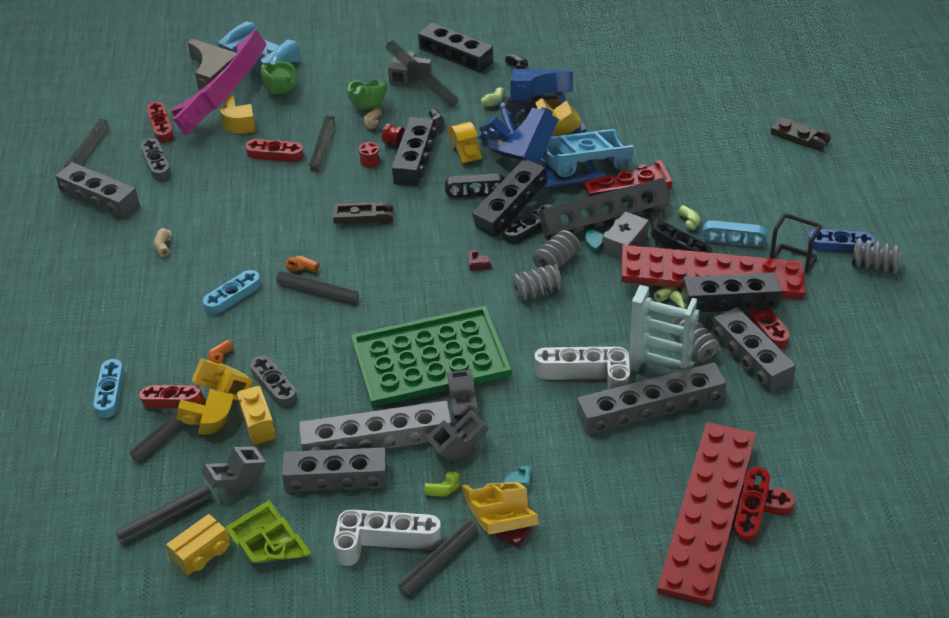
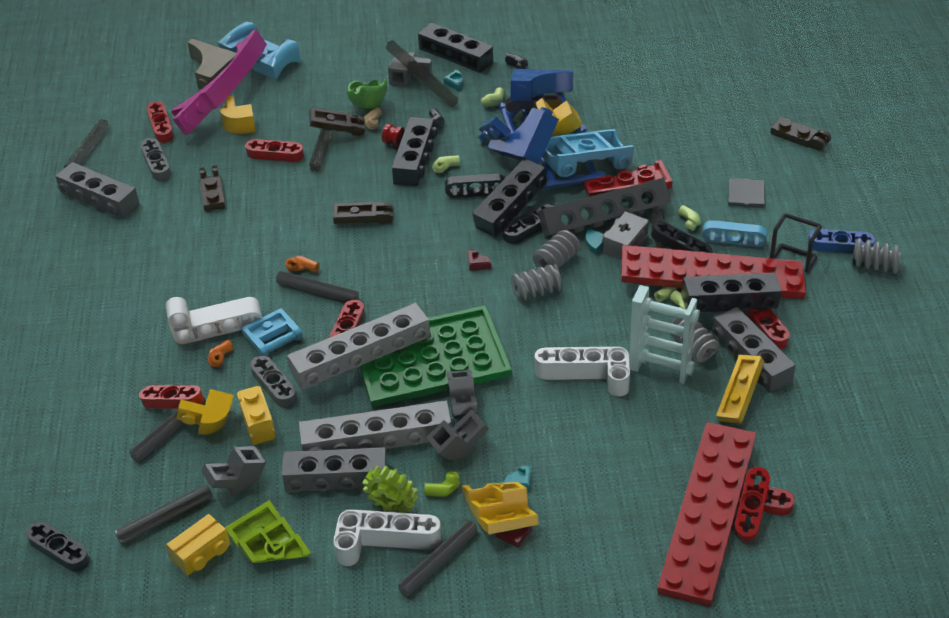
medium azure beam [93,359,124,418] -> none
tan arm [153,228,172,257] -> none
yellow brick [192,358,253,401] -> none
medium azure beam [203,270,261,315] -> none
bright green piece [260,61,298,95] -> none
red wheel [359,142,380,168] -> none
yellow brick [447,122,482,165] -> none
dark grey brick [577,363,727,435] -> none
none -> black beam [26,521,90,572]
none -> white beam [166,297,262,344]
none -> dark brown hinge [199,165,226,211]
none -> medium azure plate [241,308,303,356]
none -> light grey brick [287,303,430,390]
none -> dark brown hinge [309,107,365,136]
none -> beam [329,300,365,338]
none -> lime gear [362,466,419,513]
none -> yellowish green arm [432,155,460,173]
none -> teal tile [443,69,463,91]
none -> yellow plate [716,355,764,424]
none -> piece [728,178,764,208]

